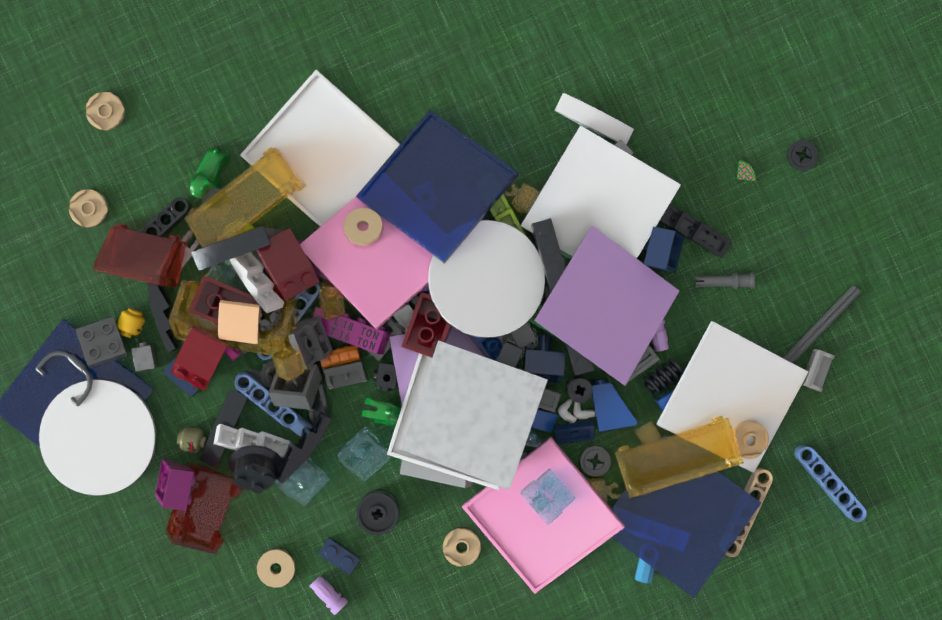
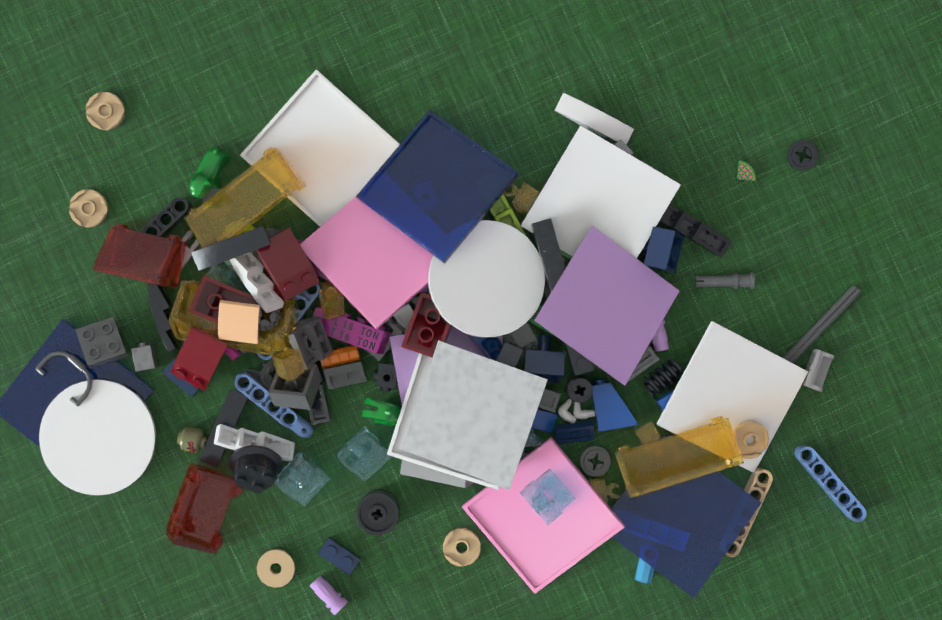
yellow head [117,308,145,338] -> none
magenta slope [155,458,196,511] -> none
black slope [275,412,331,484] -> none
tan tile [343,208,383,246] -> none

